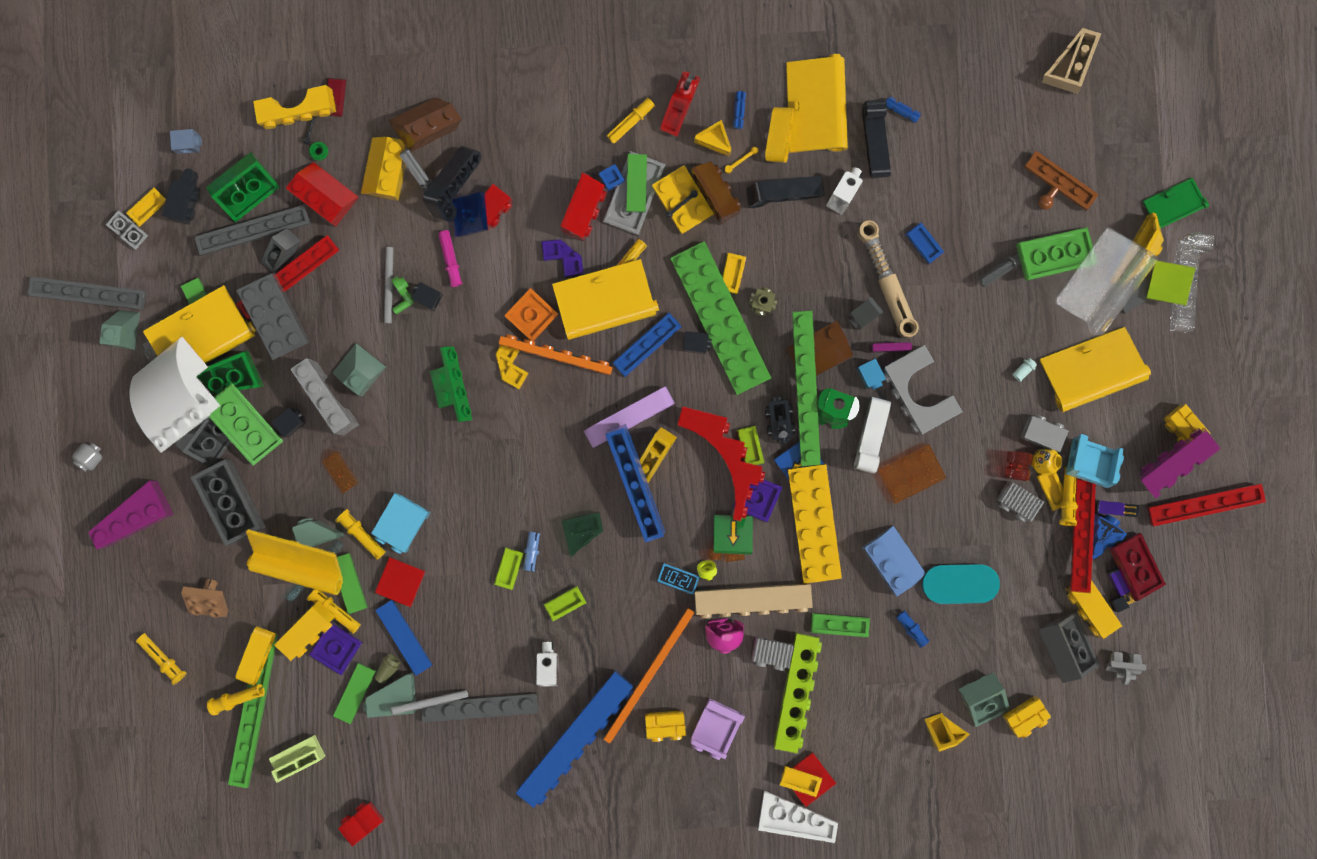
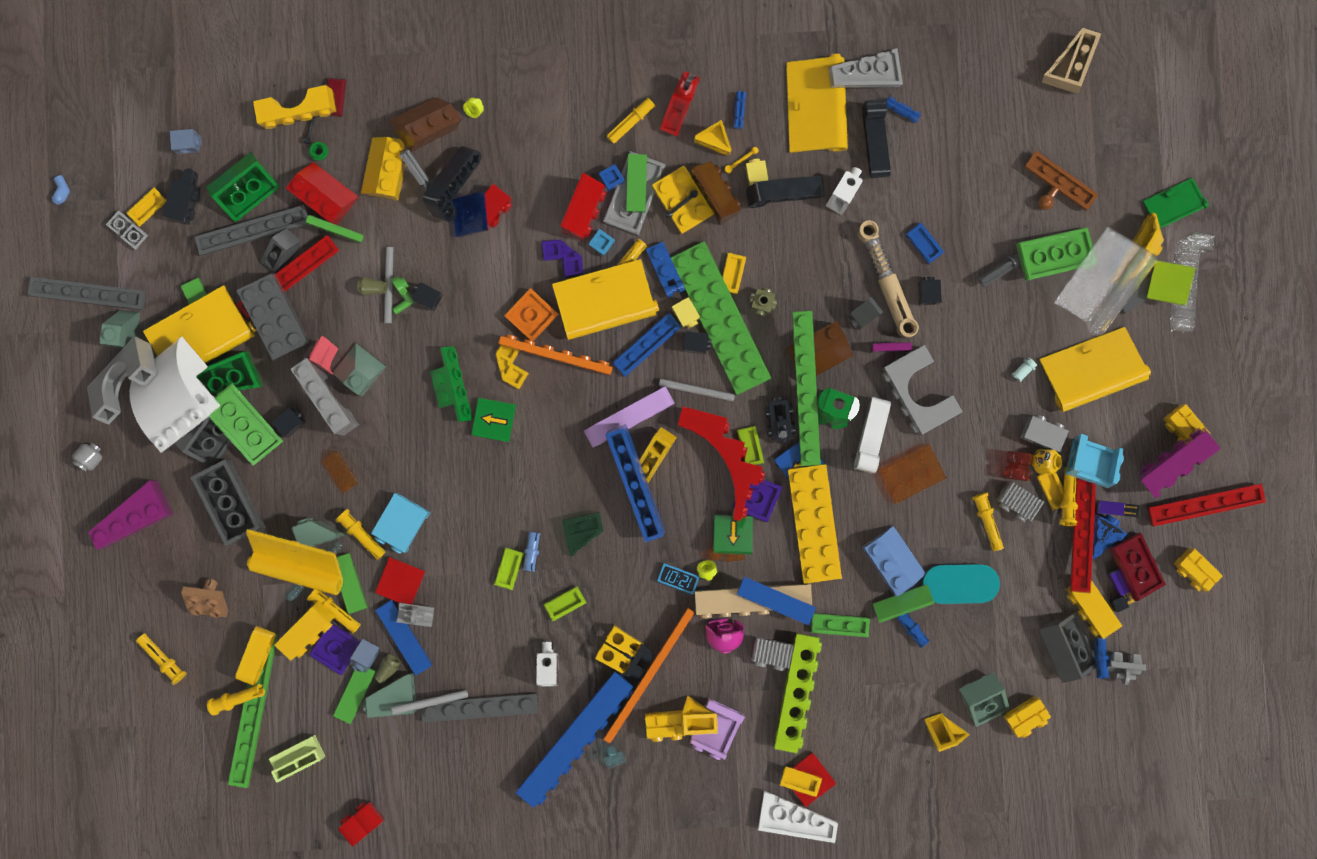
dark pink axle [438,230,462,287] -> none
yellow beam [765,107,795,163] -> none
dark azure brick [856,359,886,390] -> none
none -> medium blue arm [52,175,70,205]
none -> light grey arch [87,336,157,425]
none -> bright green tile [306,215,364,244]
none -> coral piece [309,336,338,375]
none -> sand blue brick [350,639,379,673]
none -> olive cone [357,277,388,296]
none -> light grey hips [397,603,435,627]
none -> neon yellow tile [463,98,484,118]
none -> green tile [471,398,516,442]
none -> dark azure plate [588,229,615,256]
none -> yellow hips [595,624,654,679]
none -> clear light blue tile [604,745,627,769]
none -> blue plate [646,242,685,298]
none -> light grey bar [659,378,735,402]
none -> light yellow brick [672,297,700,329]
none -> yellow slope [681,696,718,735]
none -> blue tile [737,576,816,625]
none -> light yellow brick [745,159,769,187]
none -> light grey wing [828,48,903,88]
none -> bright green tile [873,585,935,623]
none -> black brick [918,277,942,306]
none -> yellow pin [971,492,1004,551]
none -> blue pin [1093,638,1109,679]
none -> yellow brick [1174,548,1223,592]

